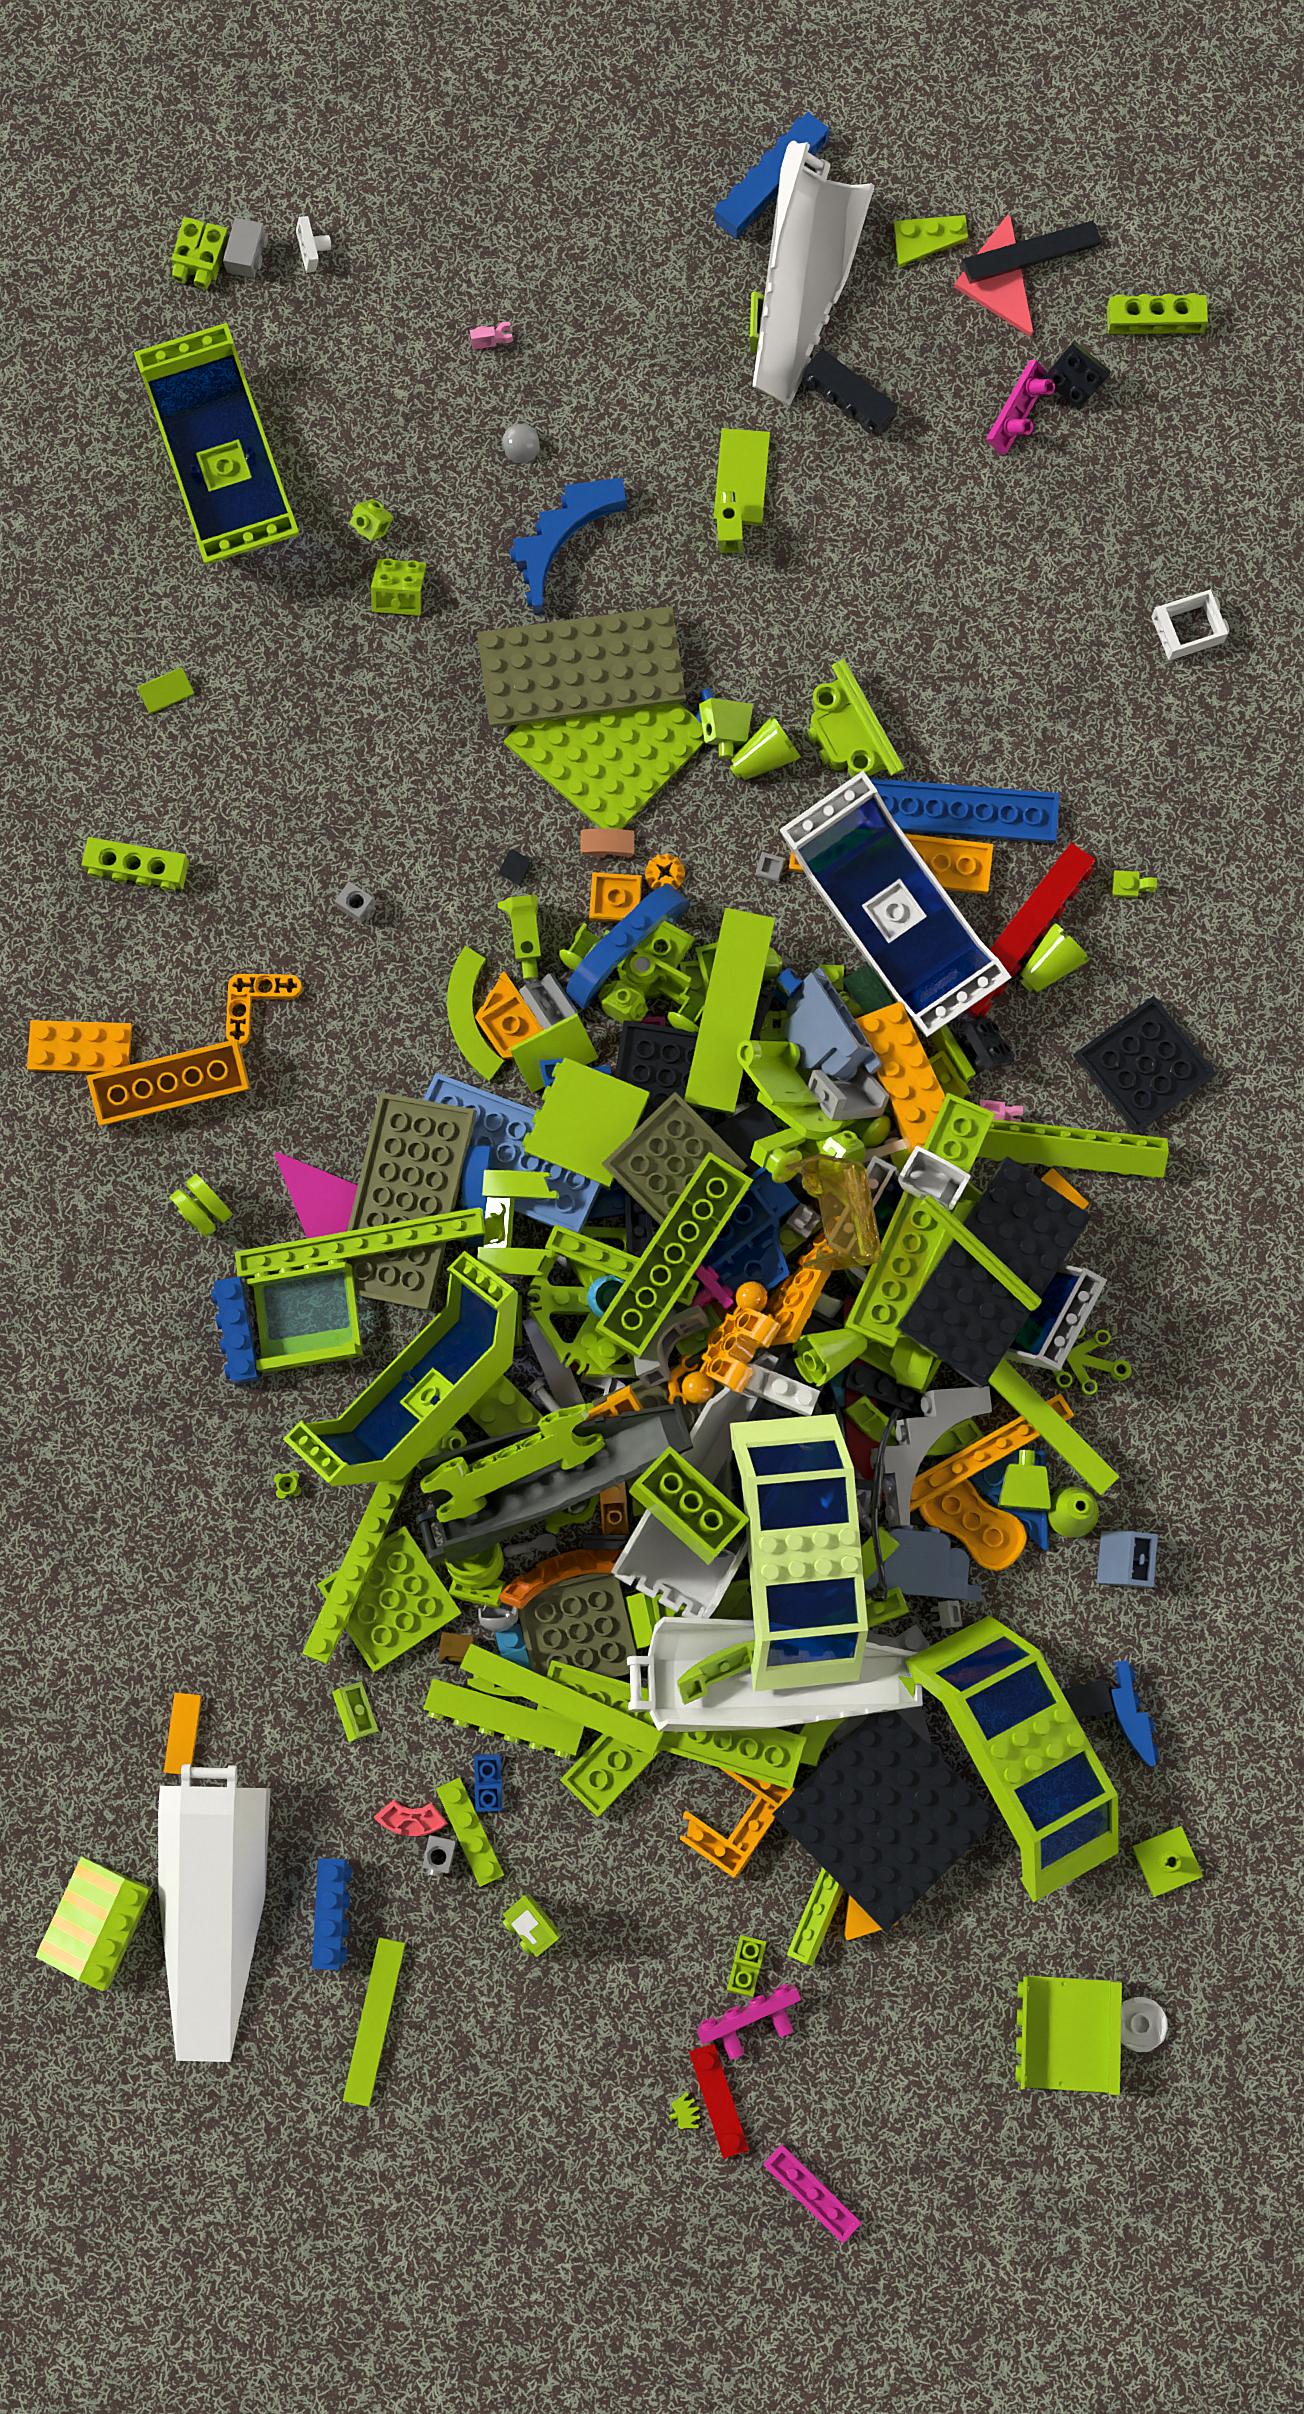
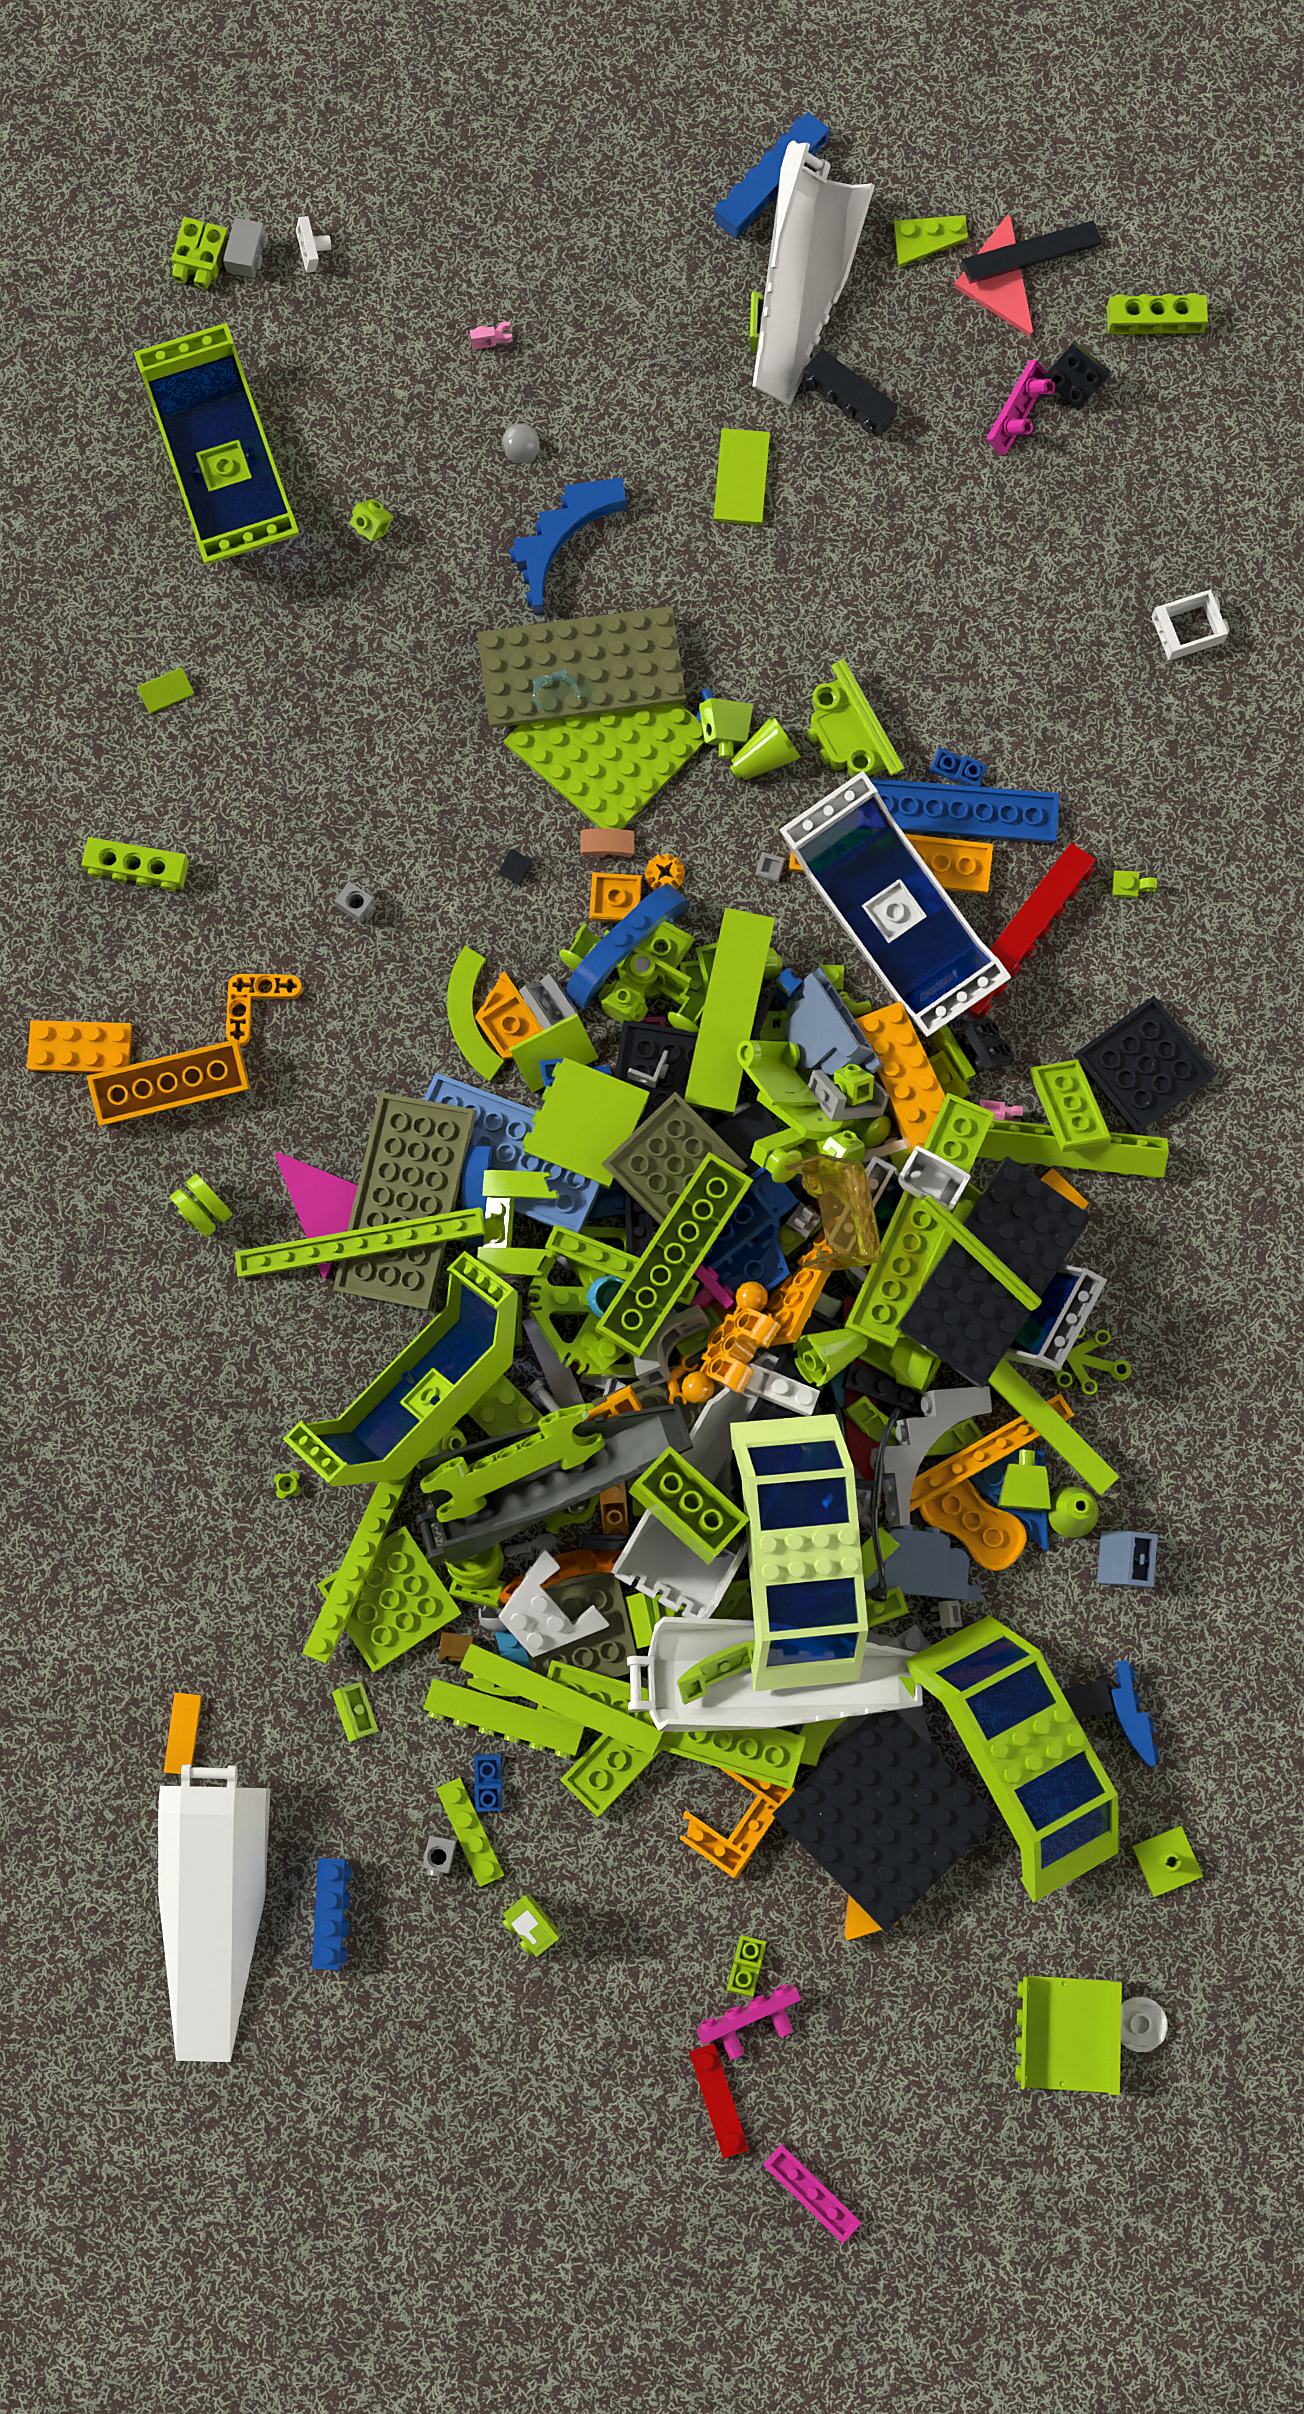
lime slope [35,1856,154,1991] -> none
blue brick [211,1276,261,1386] -> none
clear light blue panel [246,1259,363,1373] -> none
lime tile [343,1937,406,2107] -> none
lime bracket [371,559,426,616] -> none
coral tile [374,1800,449,1836] -> none
lime piece [497,895,542,979] -> none
lime piece [669,2092,700,2129] -> none
lime torso [716,491,743,553] -> none
lime plate [787,1867,844,1966] -> none
clear green panel [843,963,895,1015] -> none
lime cone [1019,923,1090,992] -> none
none -> white wing [499,1548,610,1657]
none -> clear light blue cap [532,669,580,711]
none -> light grey bracket [628,1050,669,1088]
none -> lime brick [834,1064,874,1106]
none -> blue slope [928,747,987,787]
none -> lime tile [1029,1060,1112,1153]

